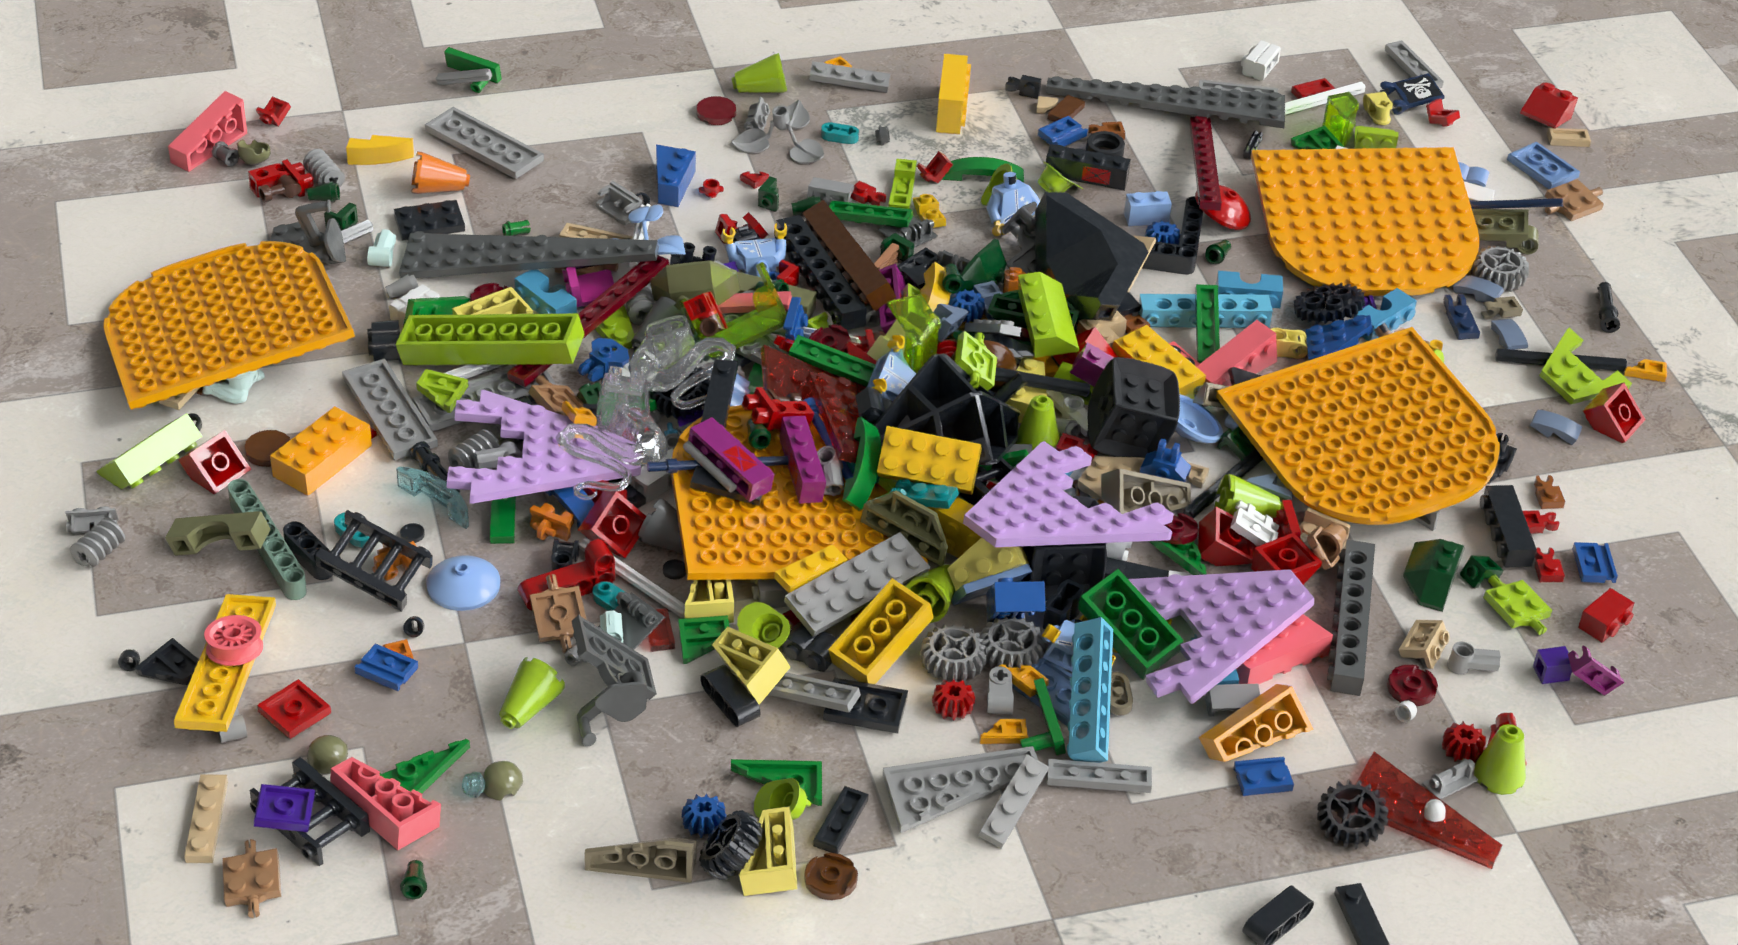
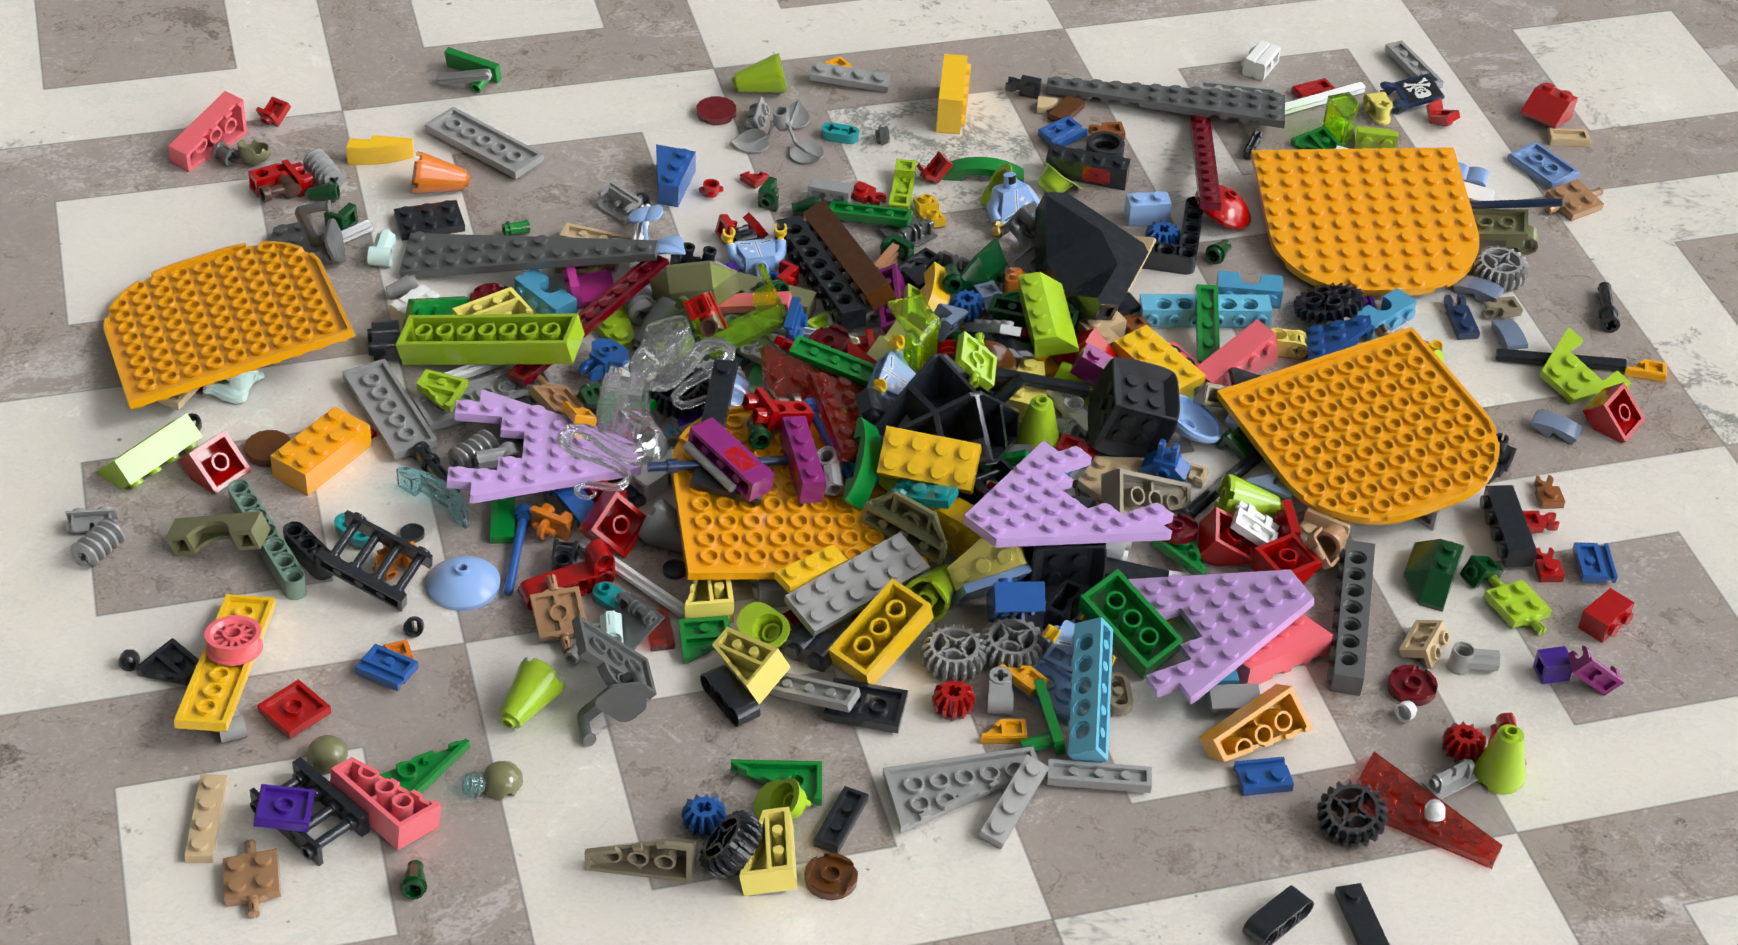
none -> blue piece [504,504,532,596]

